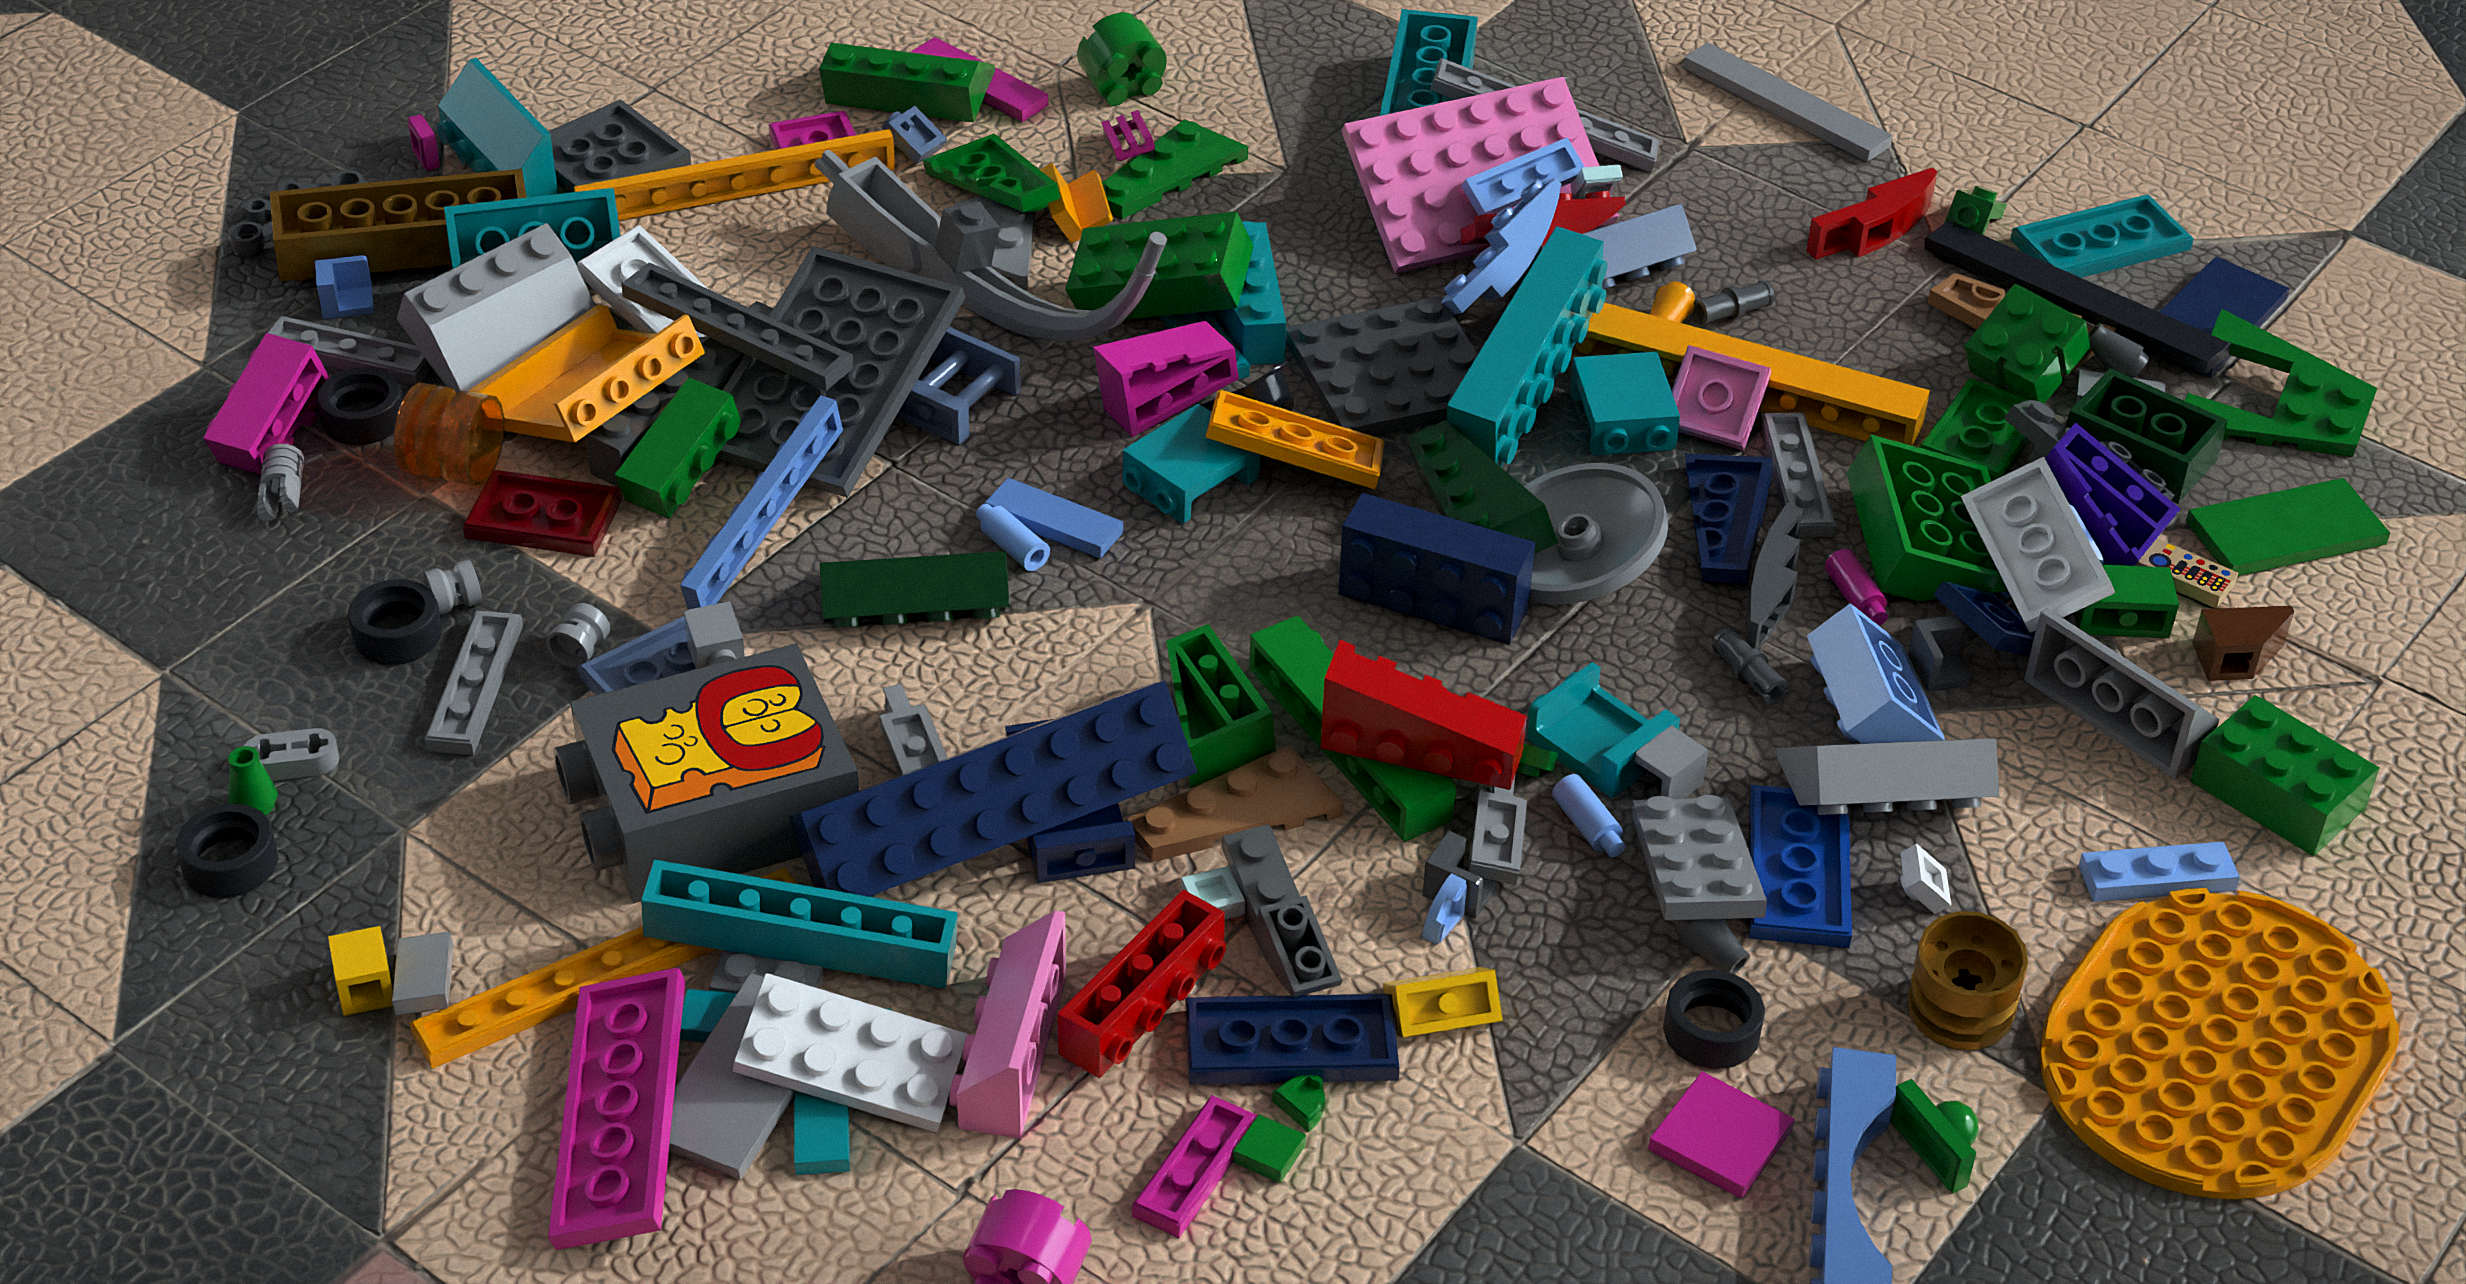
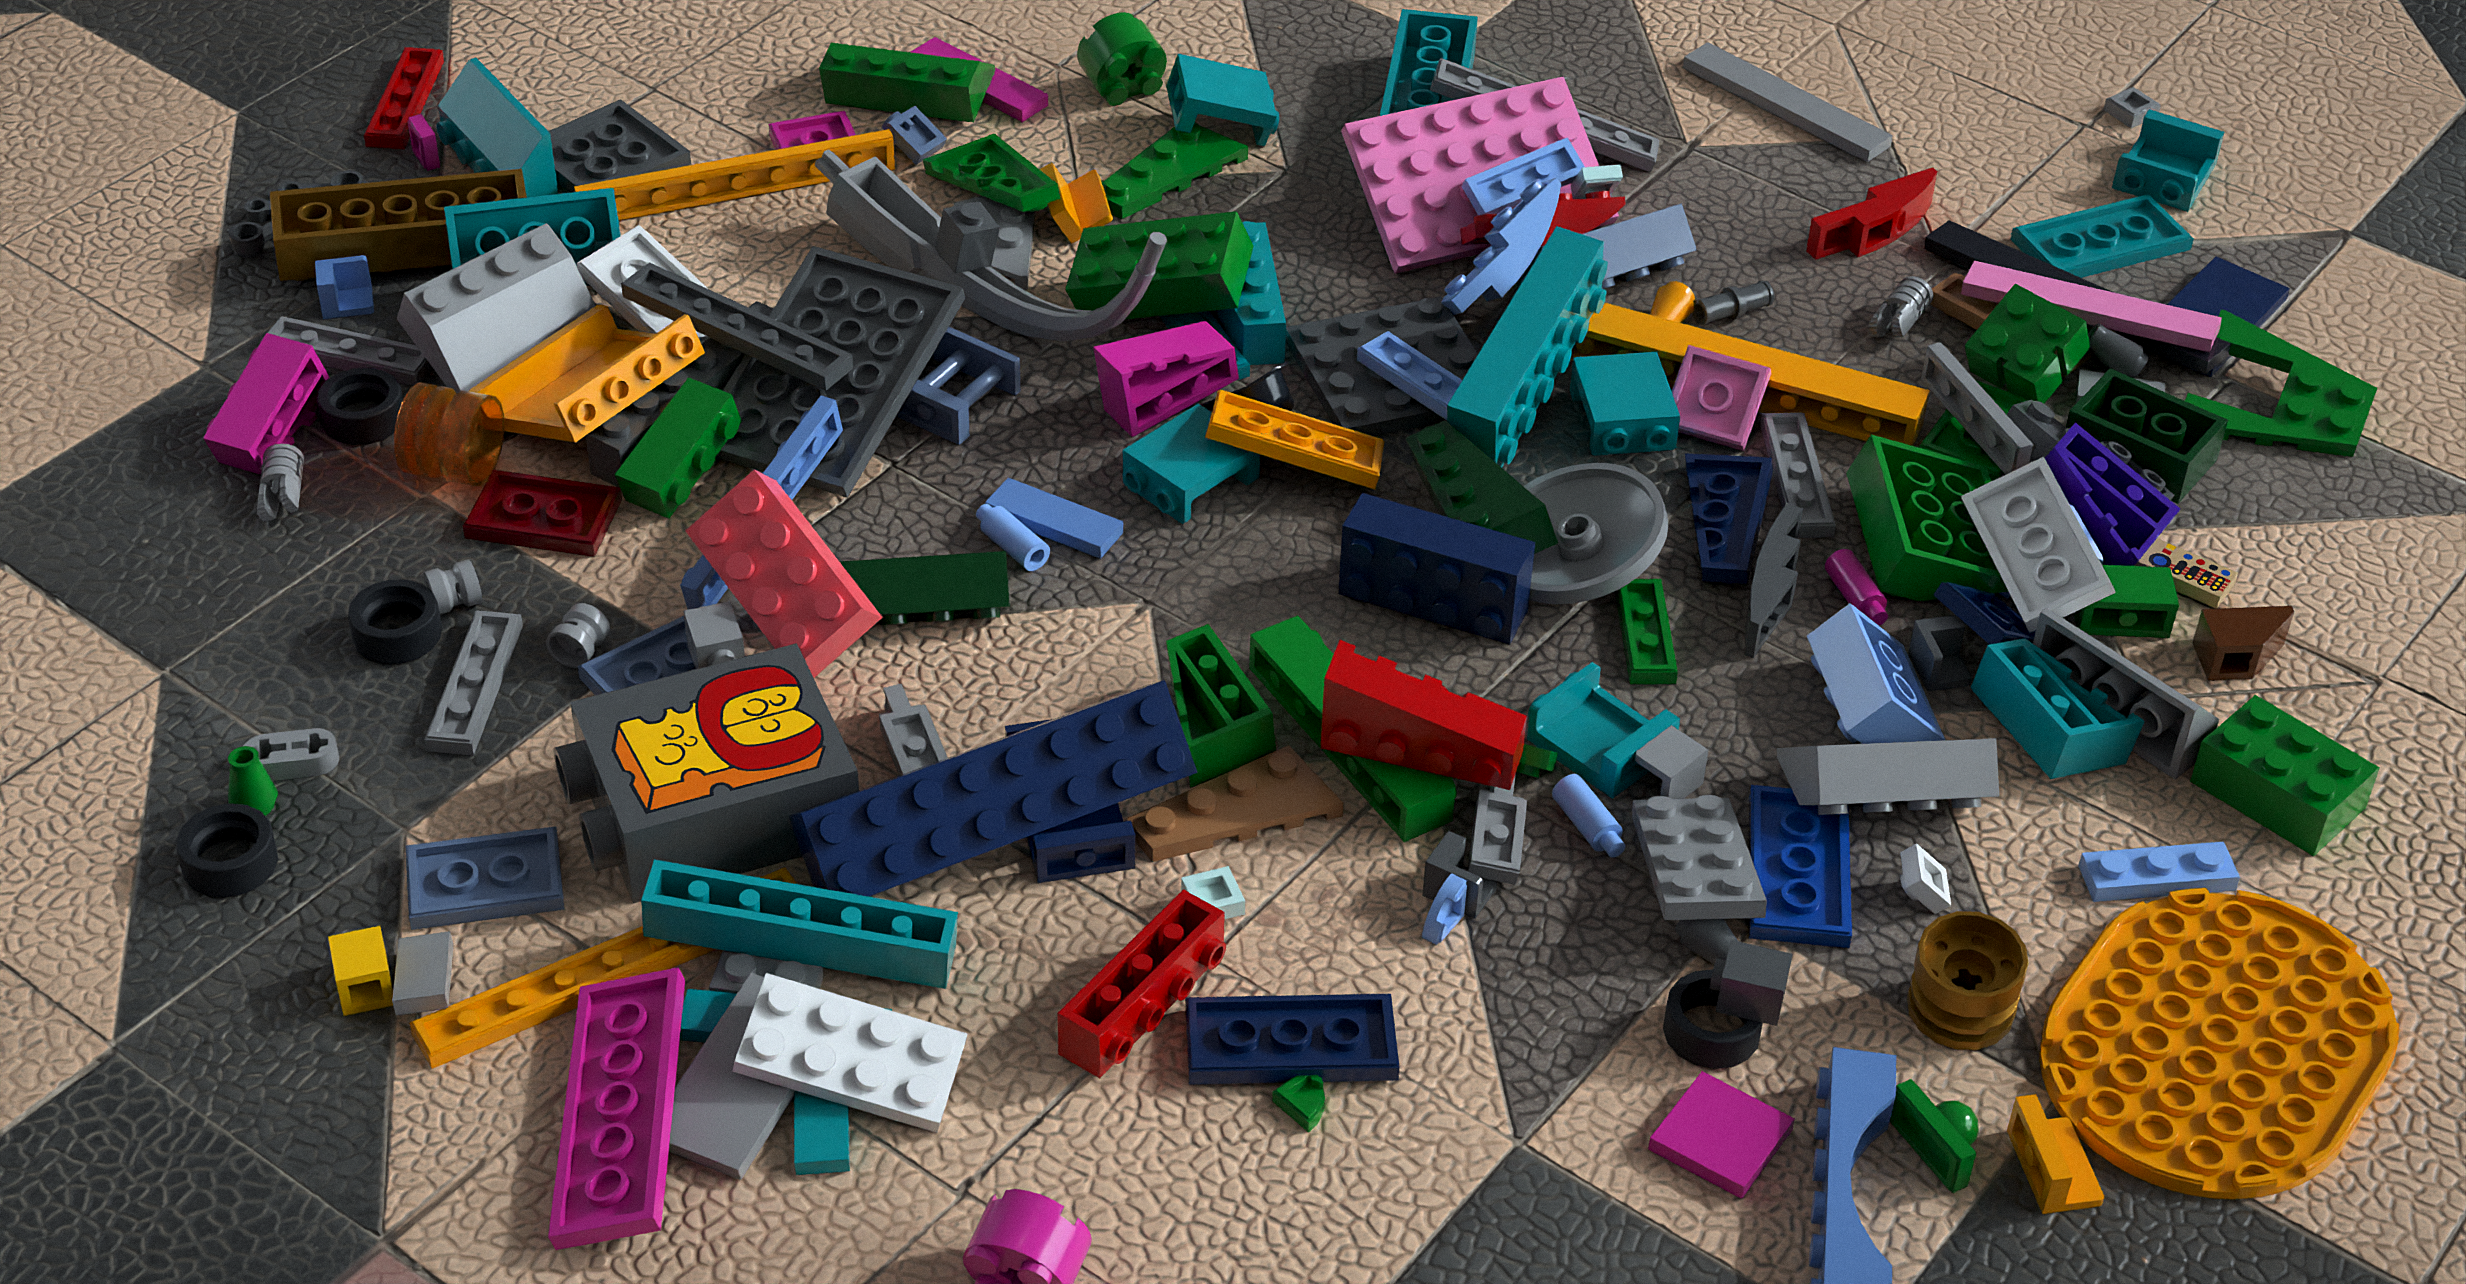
bright pink slope [950,911,1066,1139] -> none
dark pink tile [1101,110,1155,161] -> none
dark pink tile [1132,1095,1258,1238] -> none
dark grey slope [1221,824,1342,998] -> none
green tile [1233,1114,1306,1183] -> none
yellow panel [1383,967,1503,1037] -> none
dark grey pin [1712,628,1790,705] -> none
green bracket [1944,185,2007,235] -> none
green tile [2186,478,2390,576] -> none
none -> red tile [364,47,444,149]
none -> sand blue tile [405,826,565,930]
none -> coral brick [685,469,883,678]
none -> teal panel [1166,54,1279,147]
none -> light blue tile [1357,331,1462,420]
none -> green tile [1615,579,1678,684]
none -> dark grey brick [1710,940,1793,1026]
none -> light grey hinge [1868,276,1933,337]
none -> light grey tile [1921,342,2033,475]
none -> bright pink tile [1961,261,2222,352]
none -> teal wedge [1971,638,2145,779]
none -> light orange panel [2007,1094,2104,1214]
none -> light grey tile [2104,87,2161,128]
none -> teal panel [2112,109,2225,212]

